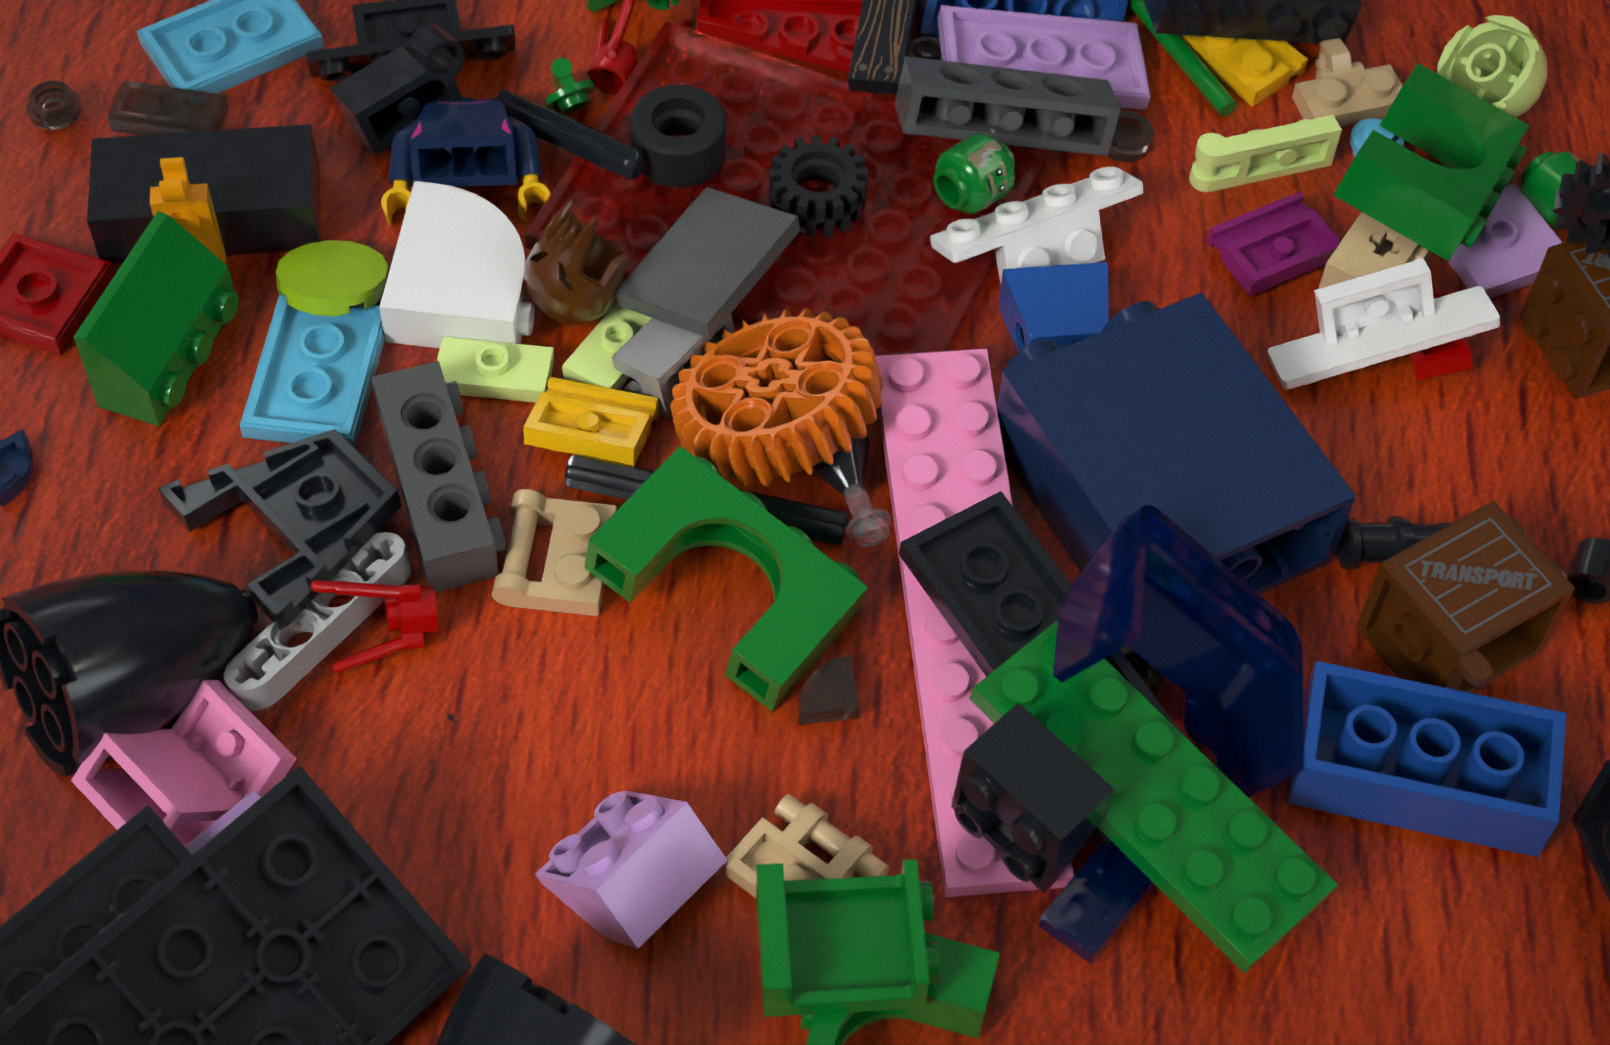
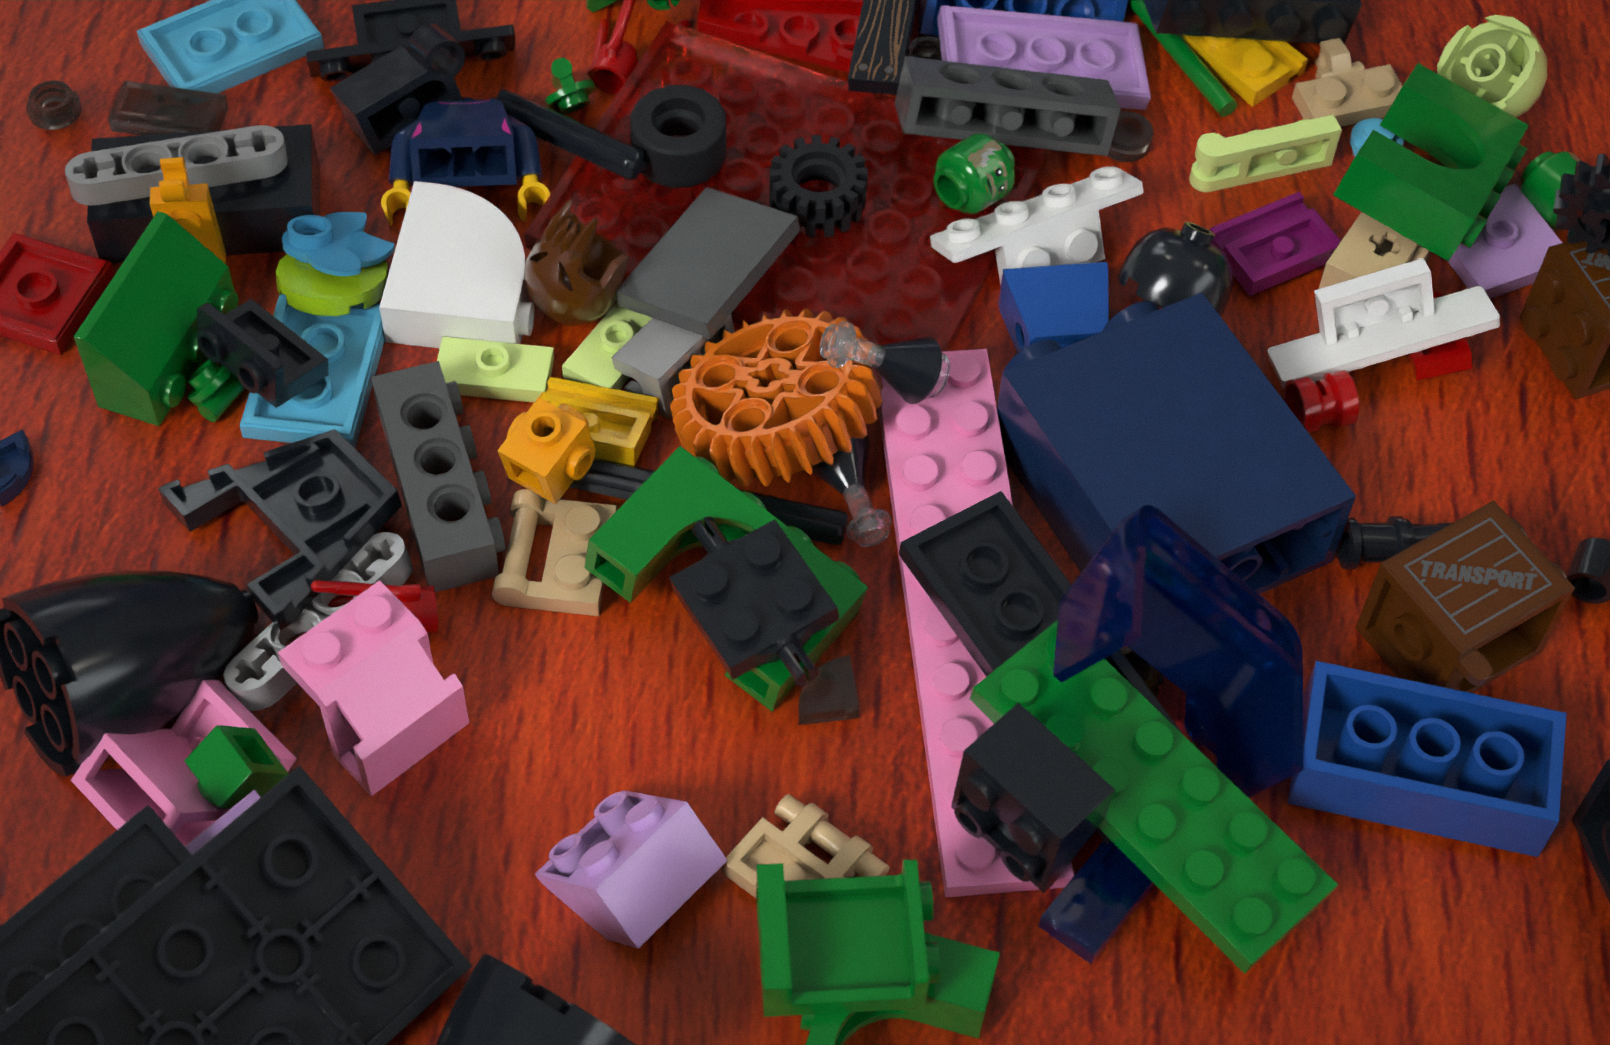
none -> light grey beam [65,125,288,206]
none -> green plate [184,725,289,809]
none -> green plate [187,360,245,422]
none -> black bracket [197,299,328,408]
none -> bright pink piece [278,580,469,797]
none -> dark azure plate [282,212,395,276]
none -> light orange brick [497,397,596,505]
none -> black plate [669,516,839,687]
none -> piece [819,321,950,404]
none -> black cylinder [1118,222,1233,317]
none -> red wheel [1284,370,1359,433]

